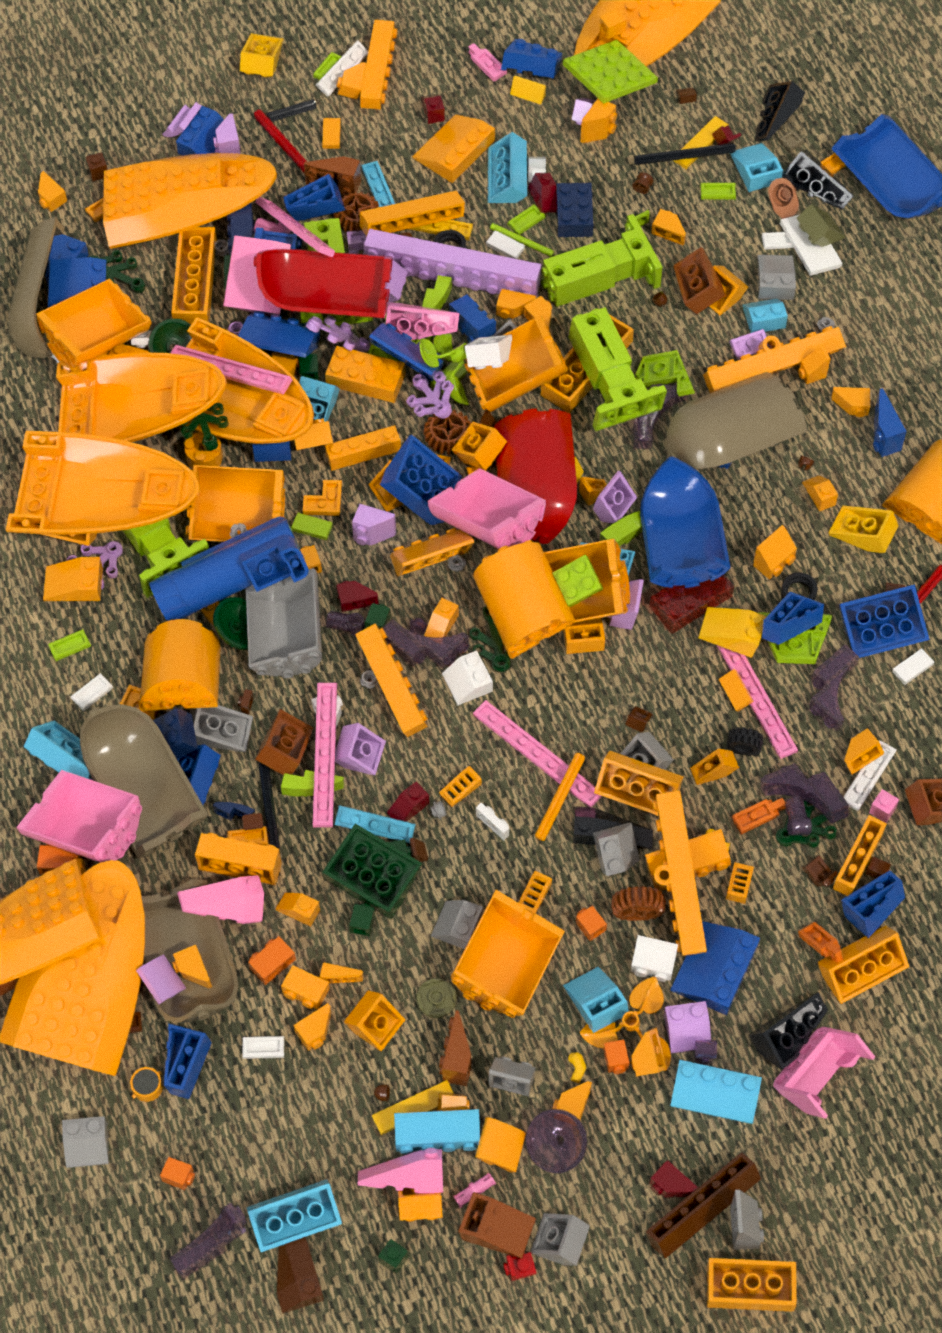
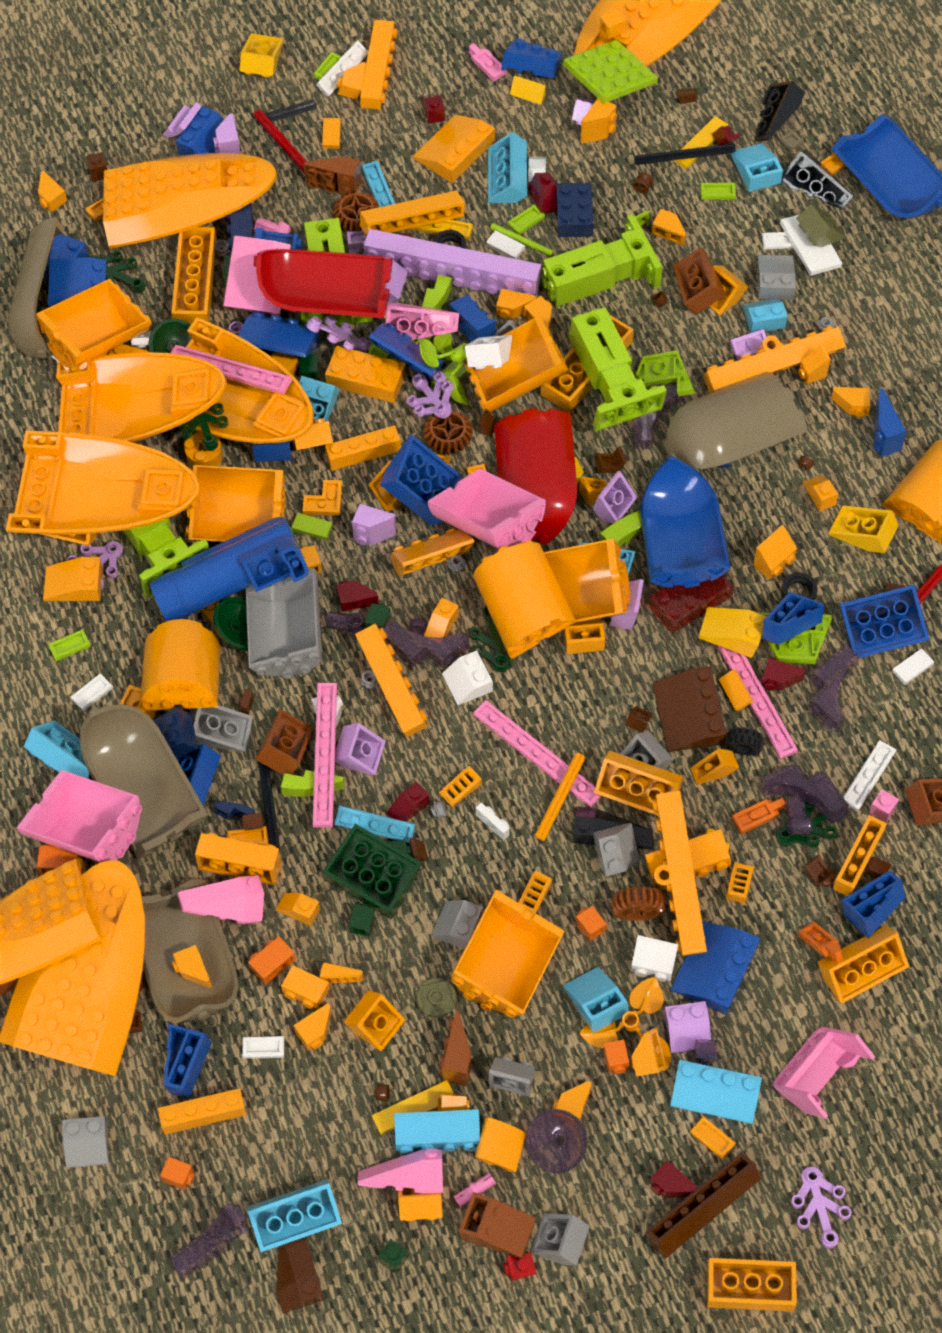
piece [130,1067,163,1102] -> none
lavender slope [136,955,186,1004] -> none
light grey plate [230,523,248,538] -> none
bright pink tile [255,197,335,257] -> none
blue wedge [283,174,345,221] -> none
light orange brick [452,422,507,470] -> none
lime plate [553,554,603,607] -> none
yellow arm [568,1052,587,1084] -> none
light grey slope [730,1190,764,1250] -> none
black wedge [749,992,828,1070] -> none
nougat piece [768,178,799,219] -> none
light orange slope [844,728,885,775] -> none
none -> light orange brick [158,1088,246,1135]
none -> reddish brown bracket [594,448,626,473]
none -> reddish brown slope [653,666,727,752]
none -> light orange tile [690,1116,736,1160]
none -> dark red slope [761,658,806,691]
none -> lavender plant [791,1167,852,1249]

